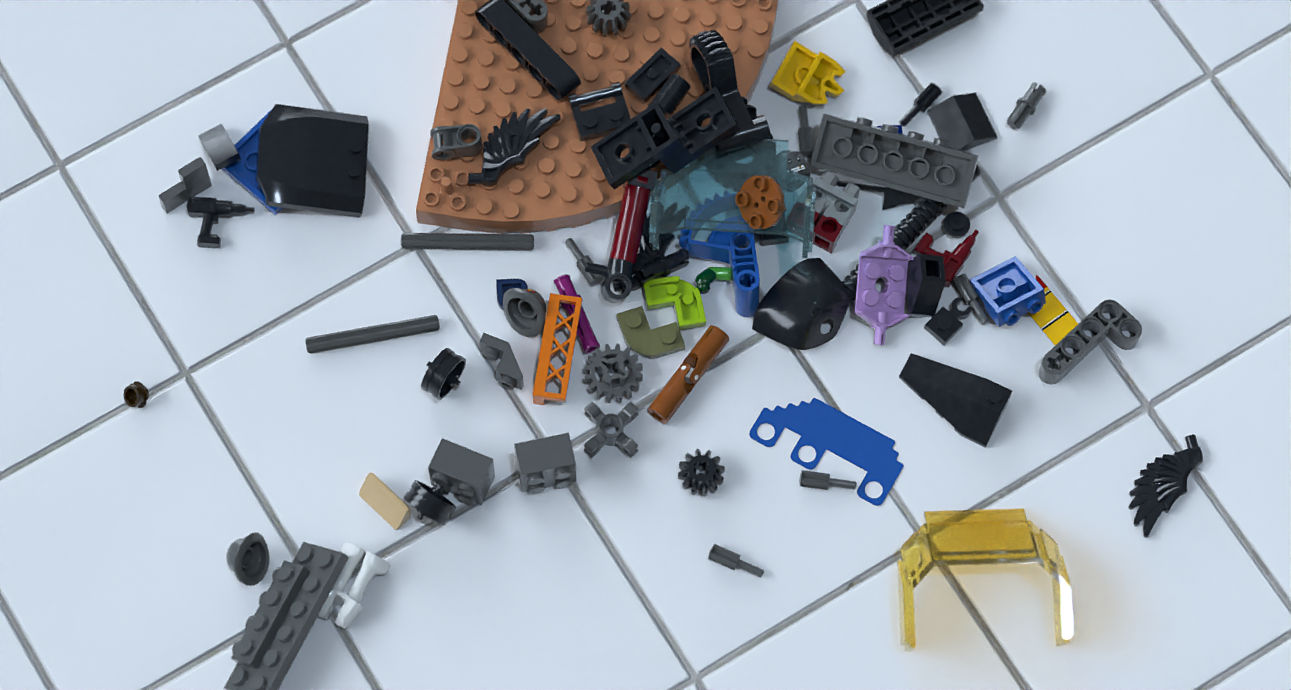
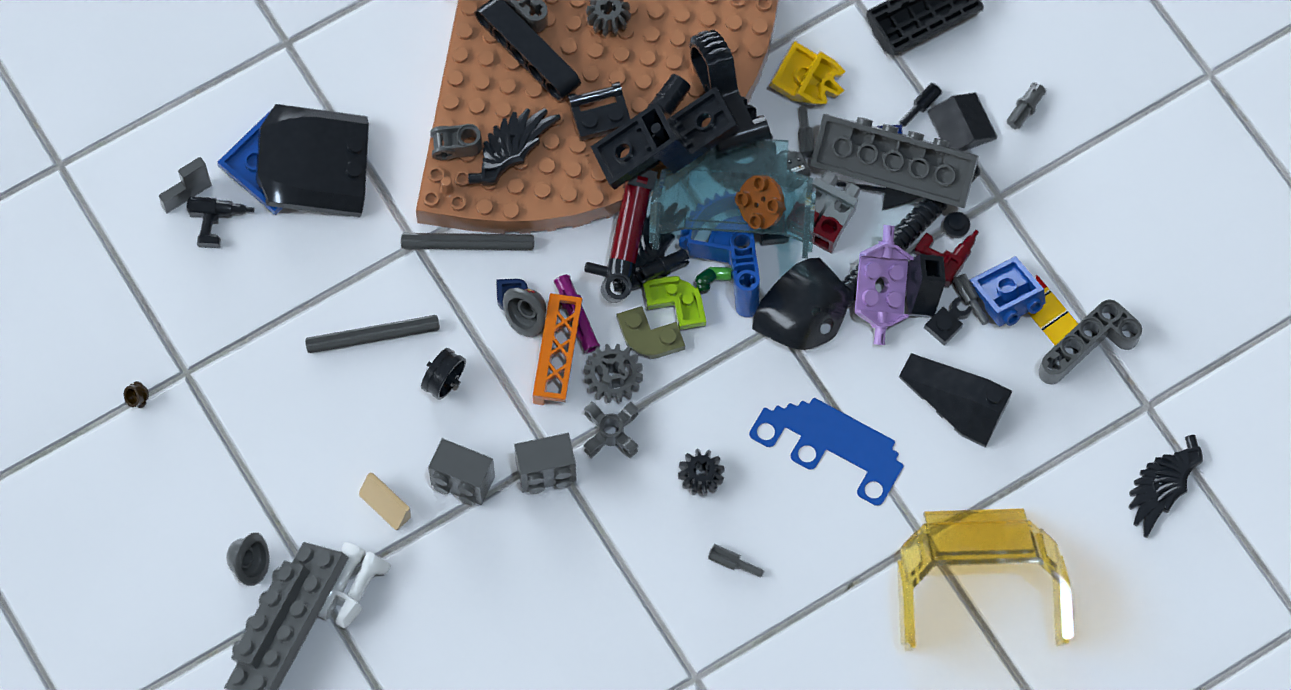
slope [198,124,241,171] -> none
black wheel [404,480,457,525] -> none
dark grey slope [479,333,524,390] -> none
dark grey axle [565,238,604,287] -> none
black plate [625,48,681,103] -> none
dark orange piece [647,325,730,424] -> none
dark grey axle [799,470,857,490] -> none

